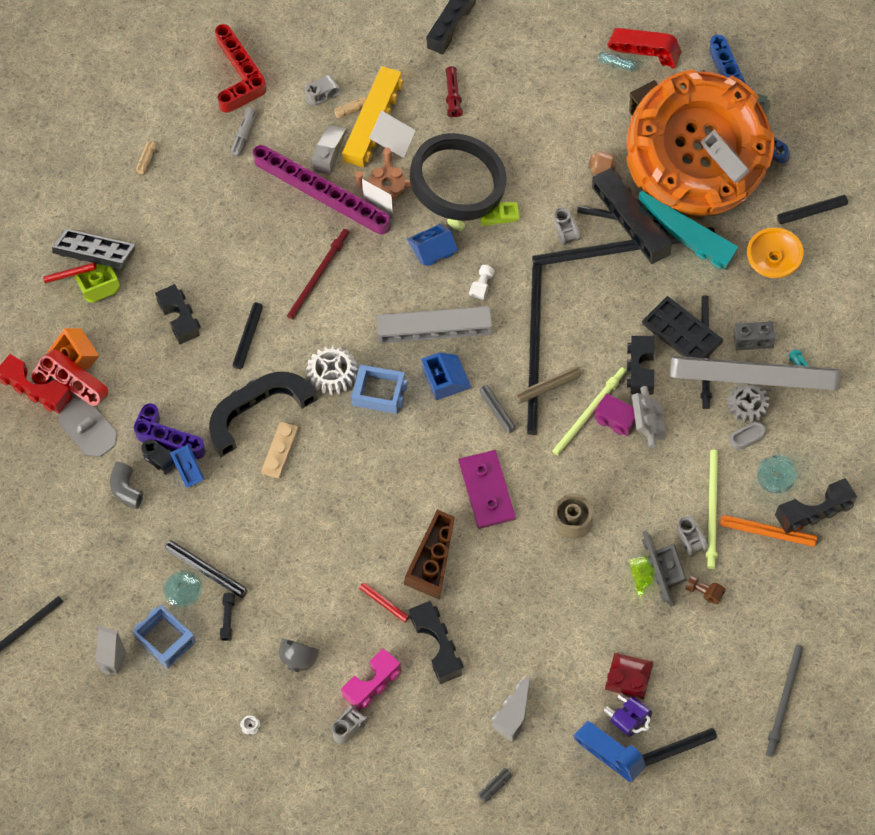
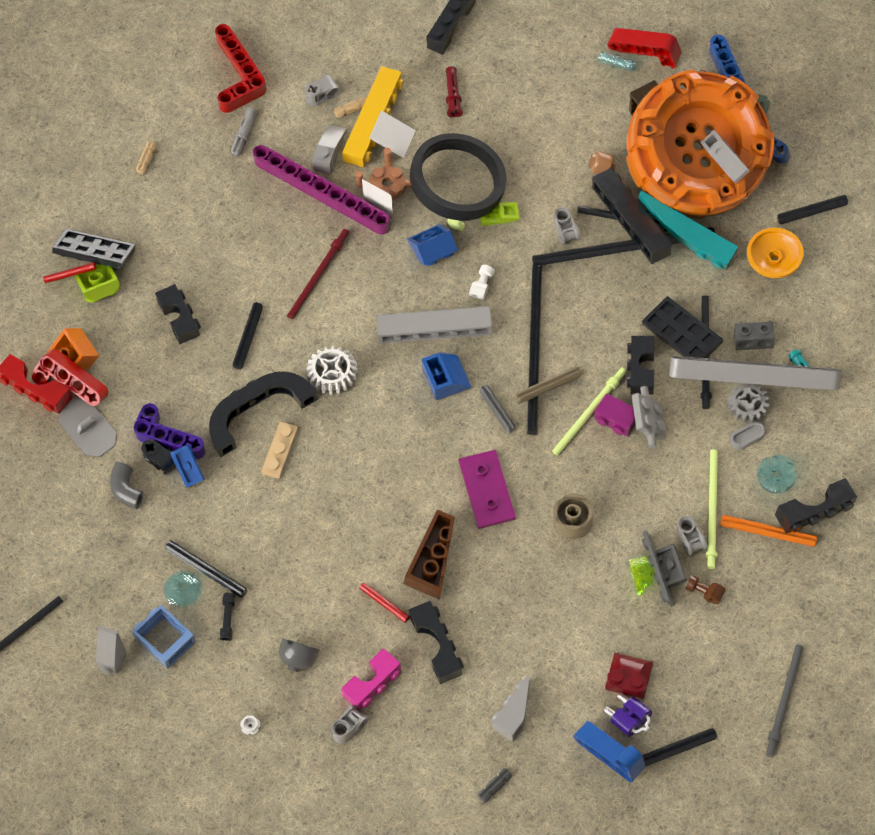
medium blue window [351,365,408,414] -> none

